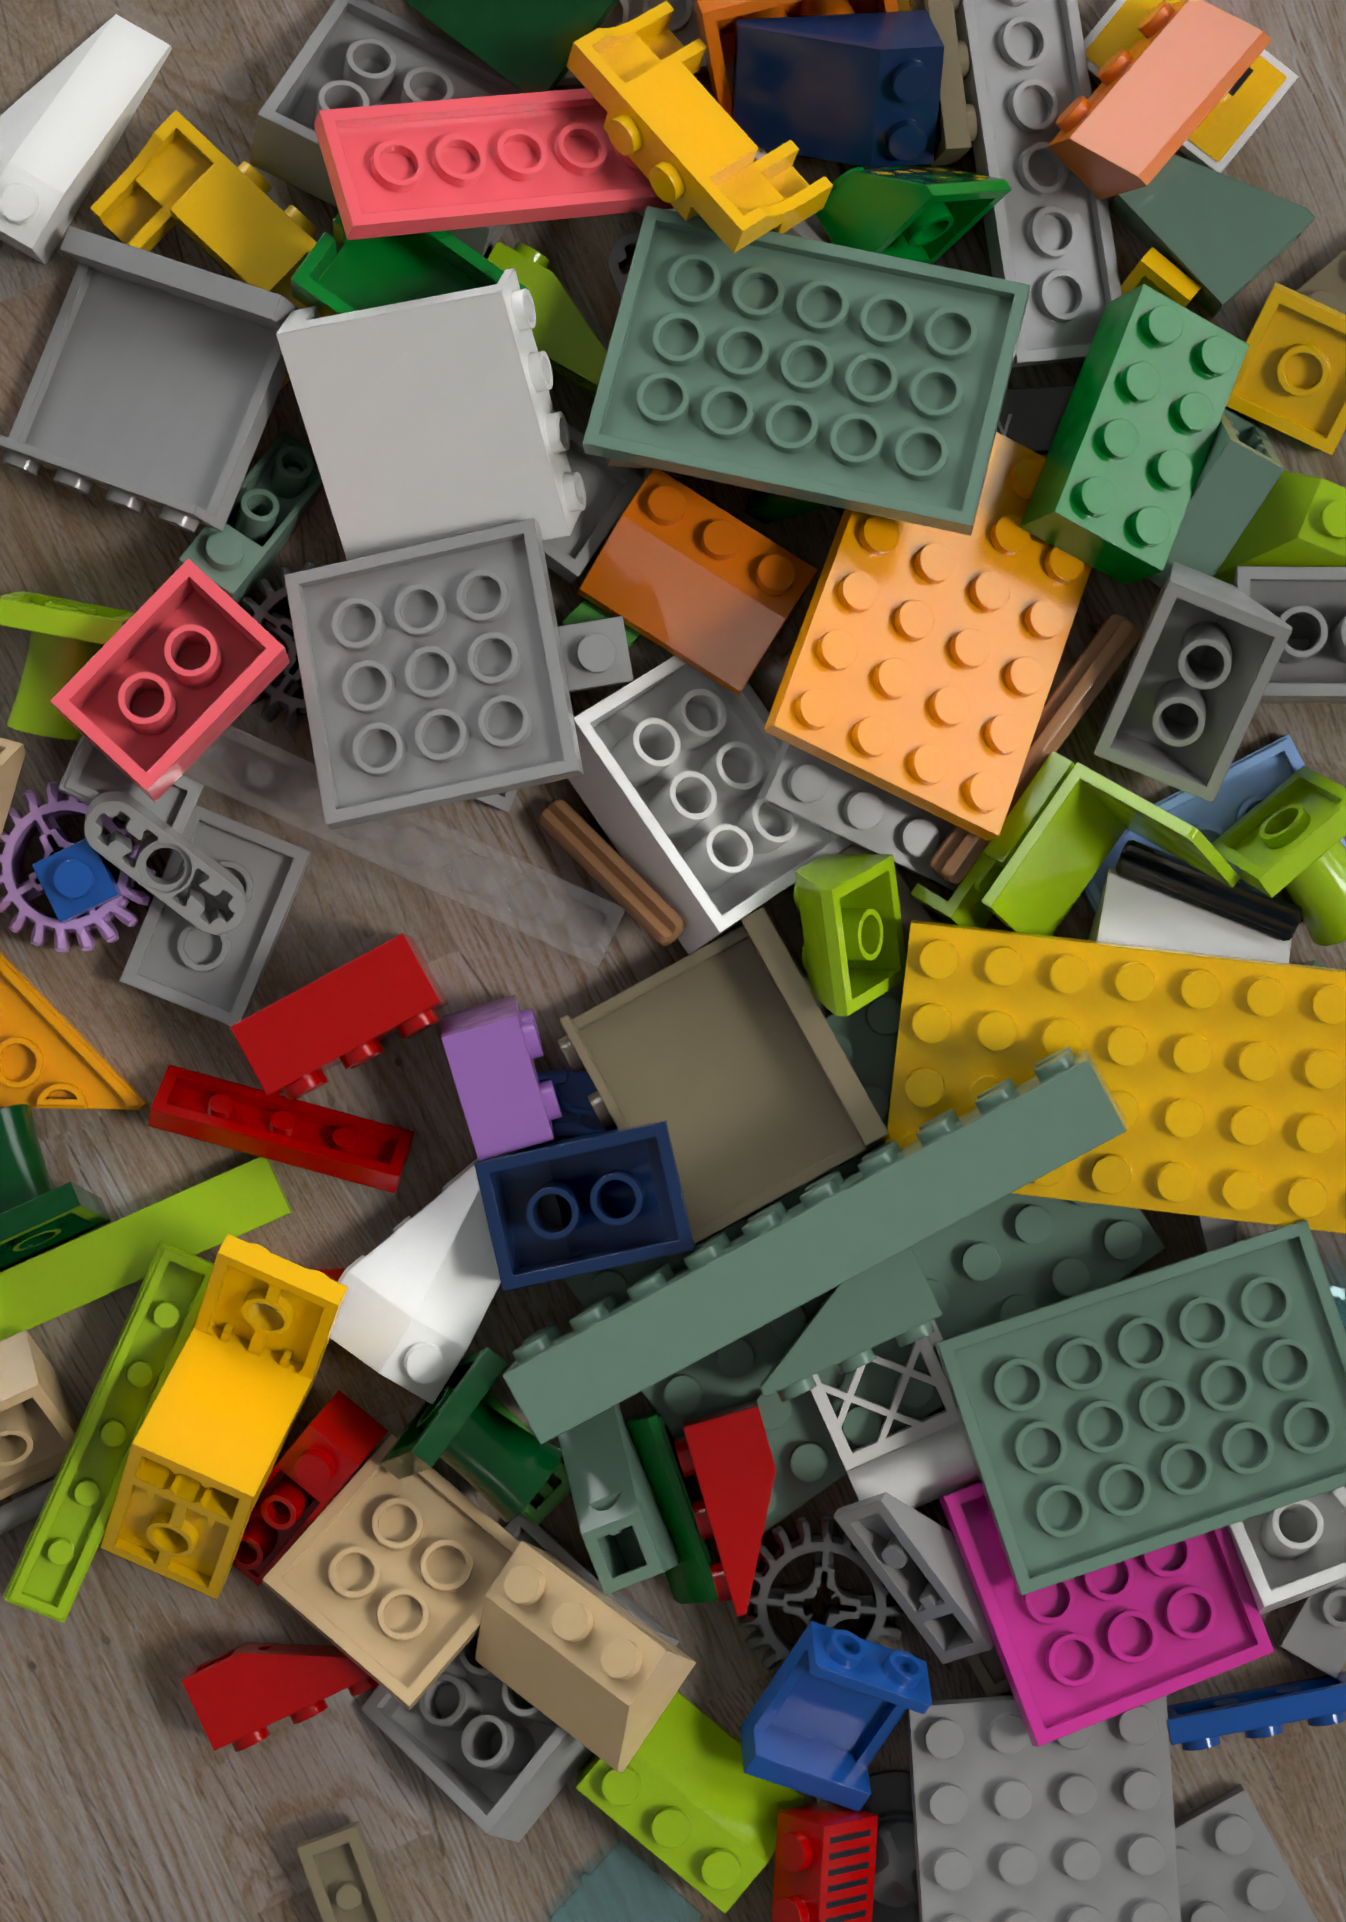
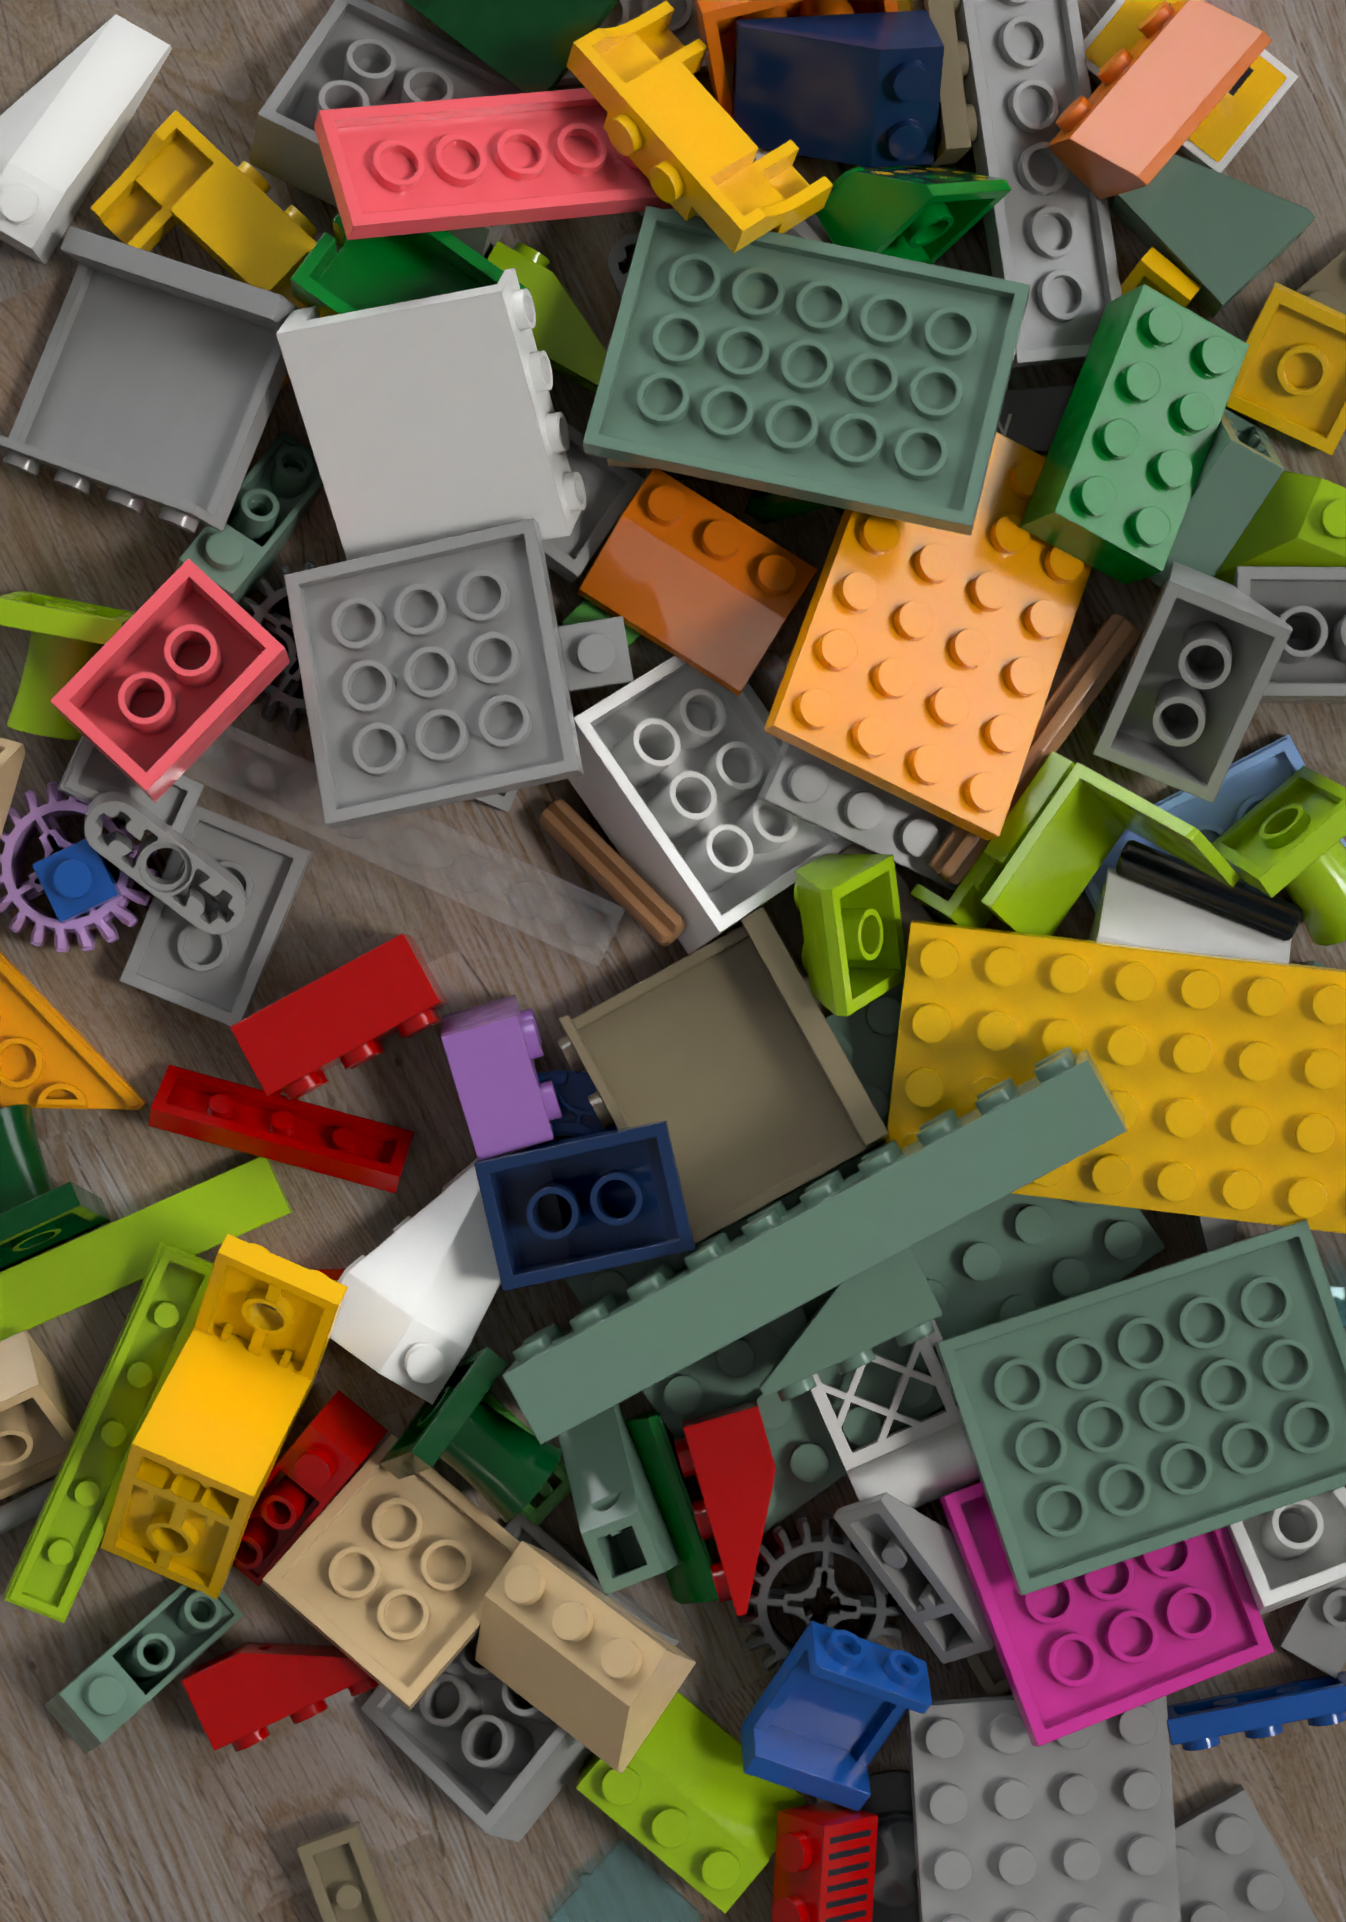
none -> sand green slope [44,1584,244,1754]

